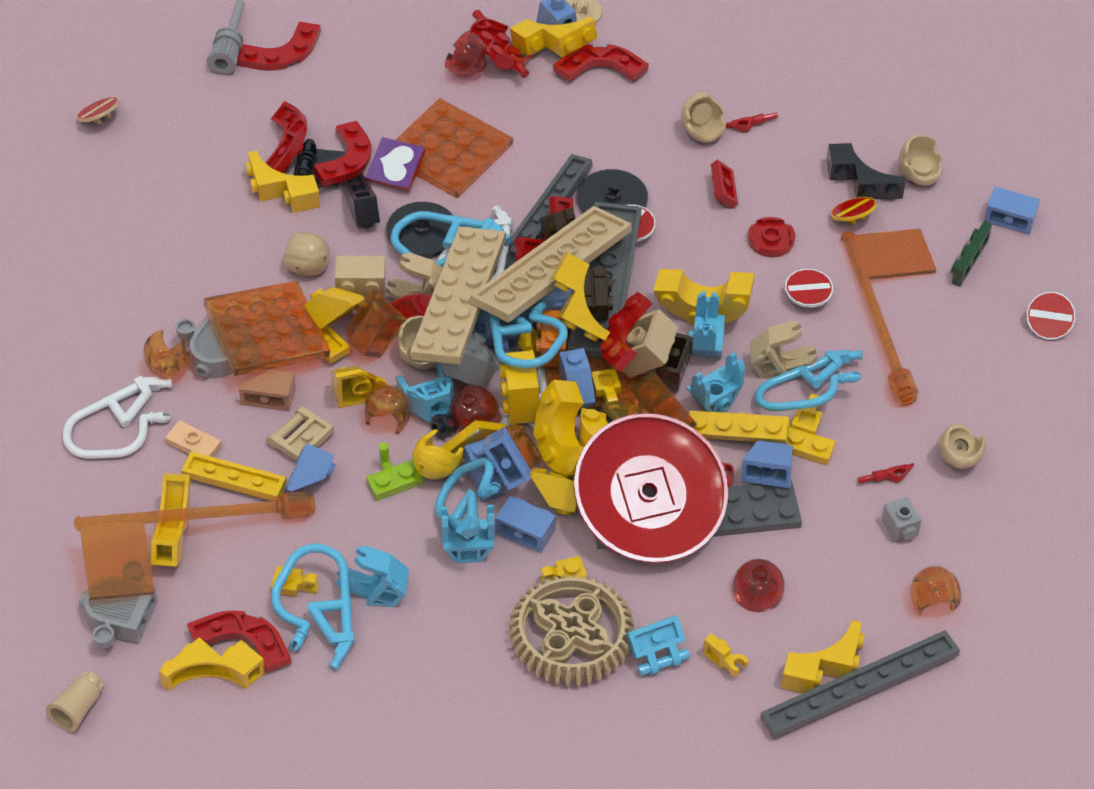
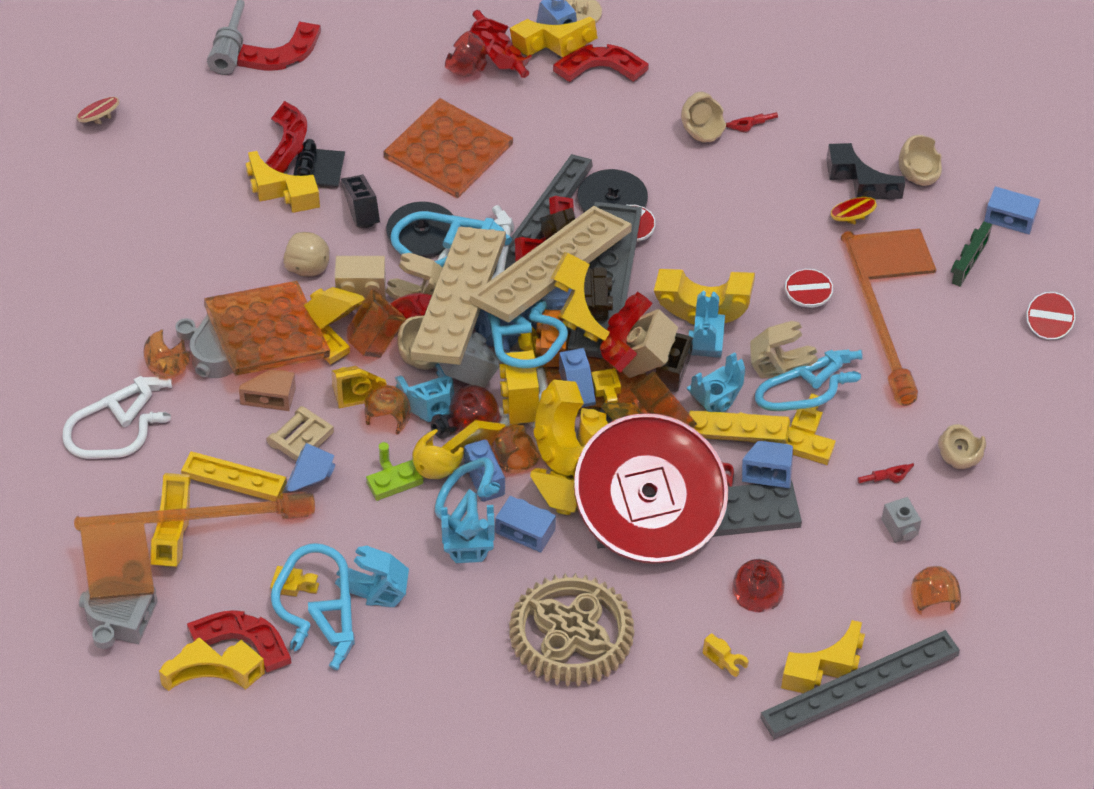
tan plant [46,671,104,732] -> none
light nougat plate [165,420,222,457] -> none
red plate [313,121,371,187] -> none
tile [365,137,426,192] -> none
medium blue brick [483,427,531,490] -> none
yellow plate [540,556,588,583] -> none
medium azure plate [626,615,690,676] -> none
red plate [711,159,738,209] -> none
red tile [748,217,795,258] -> none

